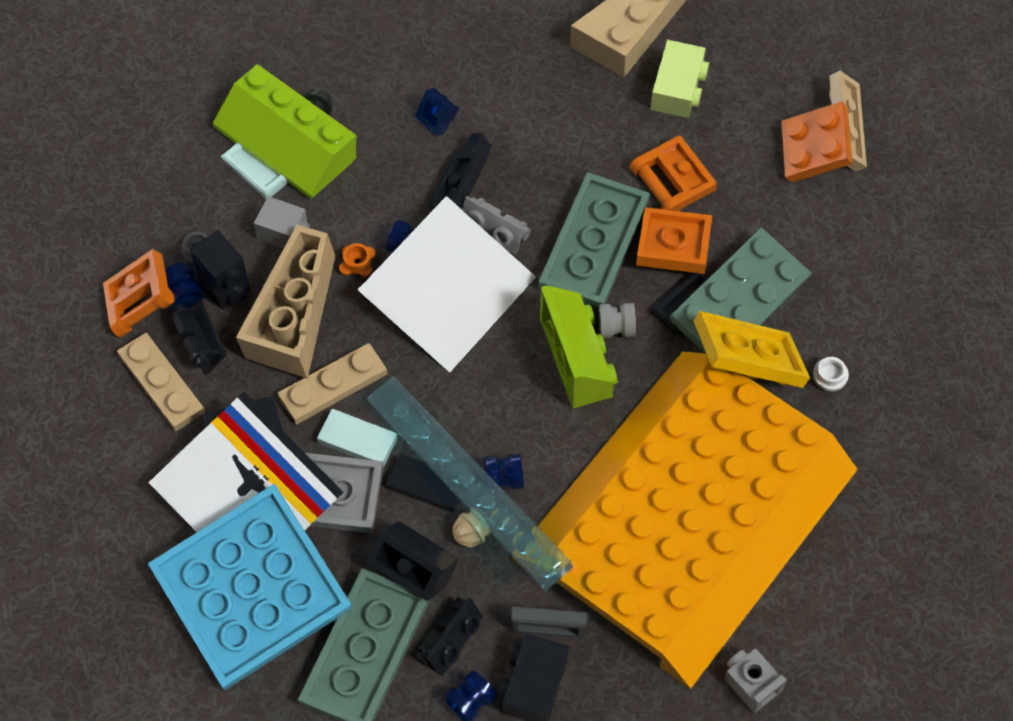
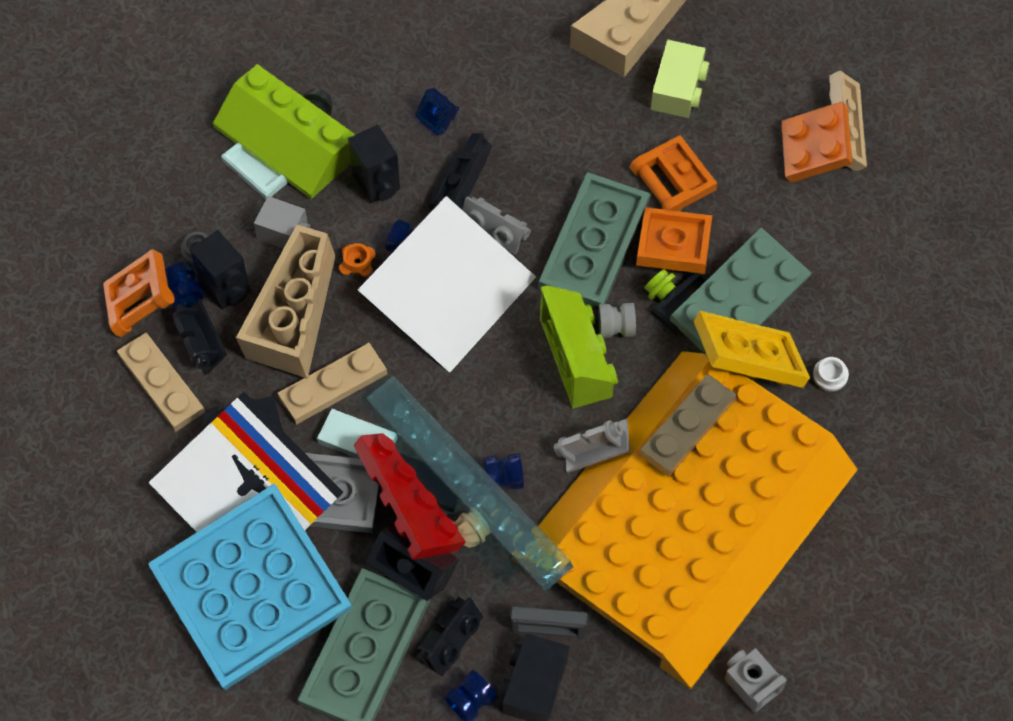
none -> black brick [348,124,400,203]
none -> red wing [353,433,466,560]
none -> light grey hinge [554,419,629,473]
none -> dark tan plate [640,374,737,477]
none -> lime plate [644,269,676,300]

